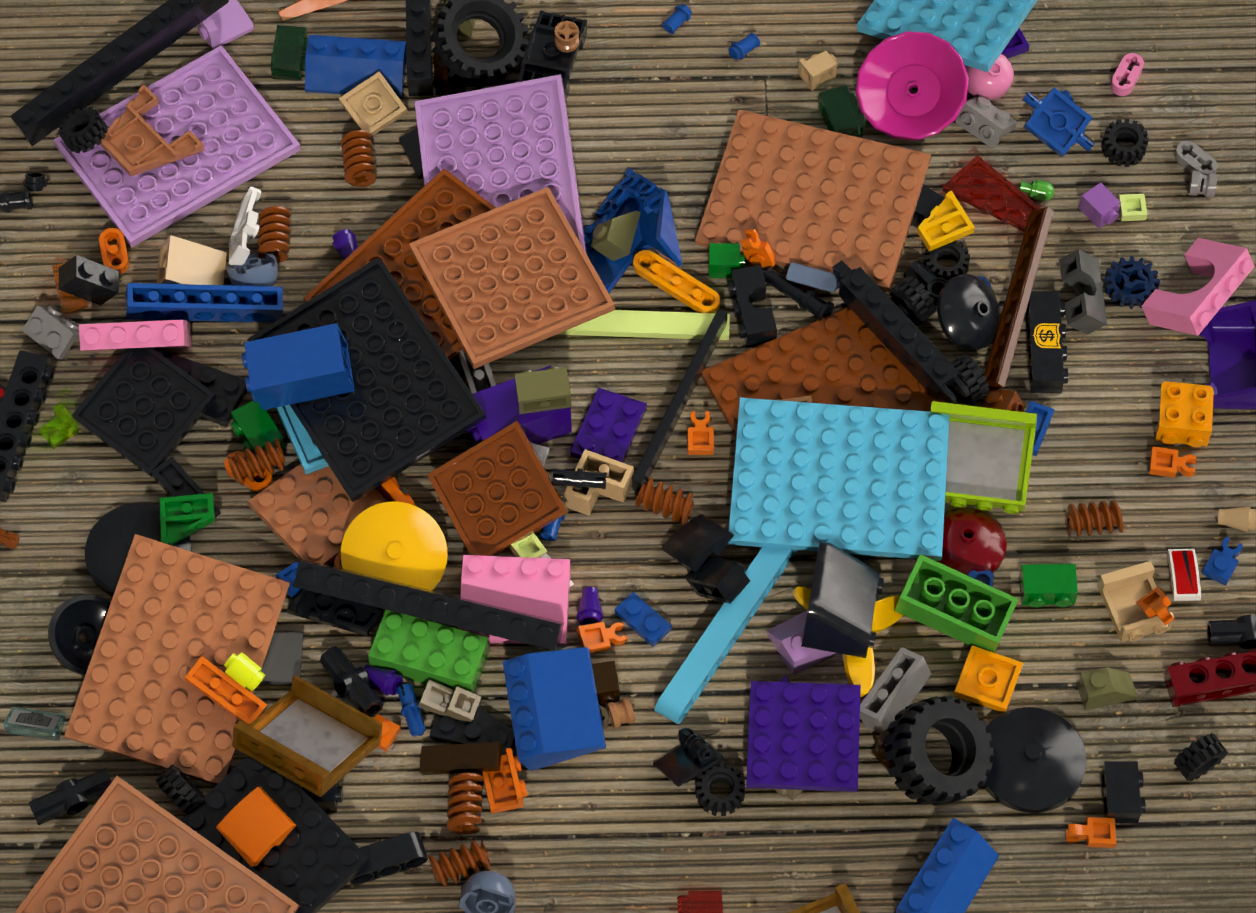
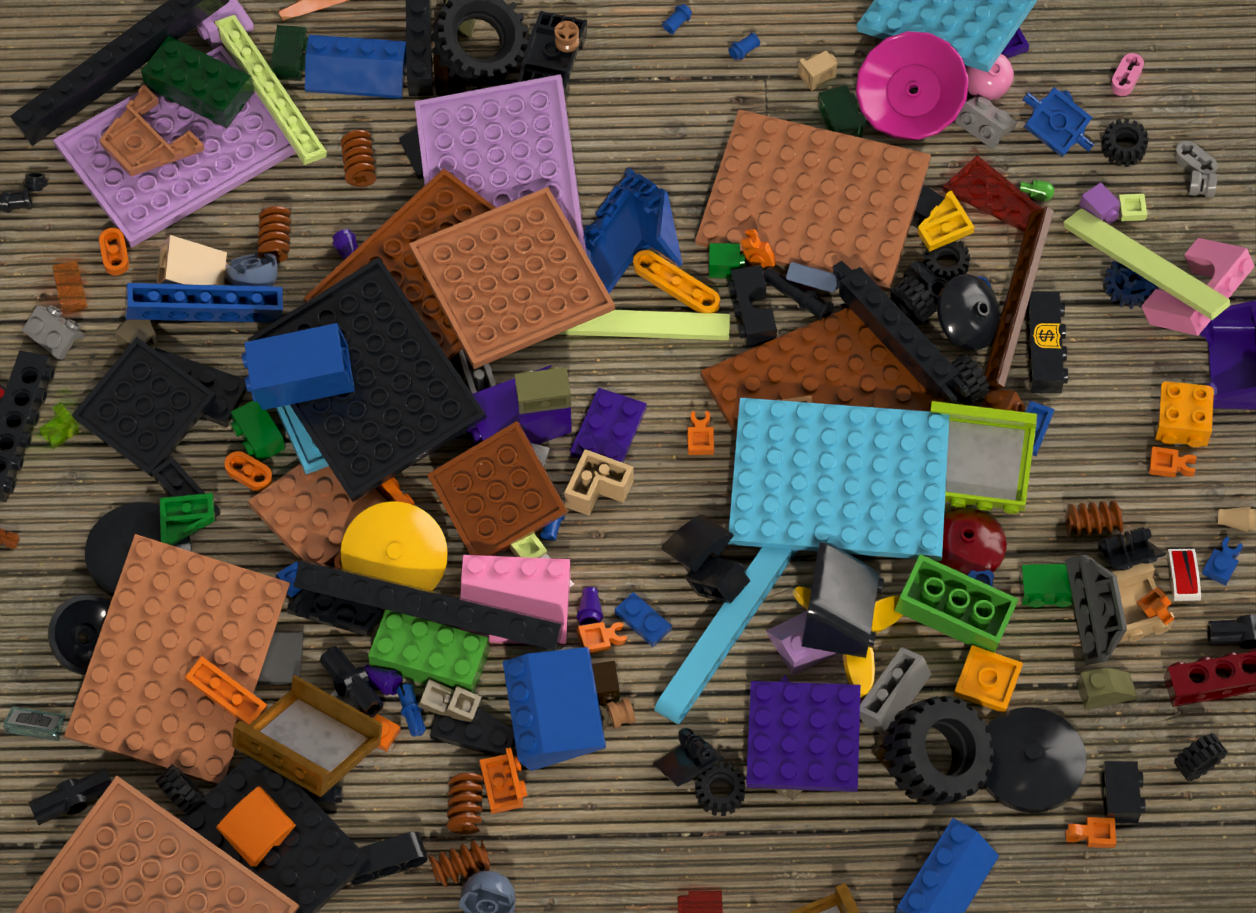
black tyre [58,107,108,153] -> none
black brick [58,255,119,306] -> none
bright pink arch [79,320,192,352] -> none
neon yellow brick [224,652,266,692] -> none
dark orange piece [227,438,285,486] -> none
white plate [229,187,261,265] -> none
tan plate [339,72,408,137] -> none
dark brown tile [419,742,502,775] -> none
black pin [552,468,607,490] -> none
olive slope [591,210,640,261] -> none
black tile [632,309,728,492] -> none
dark orange piece [635,477,694,525] -> none
dark grey arch [1059,249,1107,335] -> none
none -> dark green brick [141,36,254,128]
none -> yellowish green tile [214,15,327,165]
none -> yellowish green tile [1064,208,1230,320]
none -> dark grey wedge [1065,555,1127,665]
none -> black hinge [1097,527,1166,571]

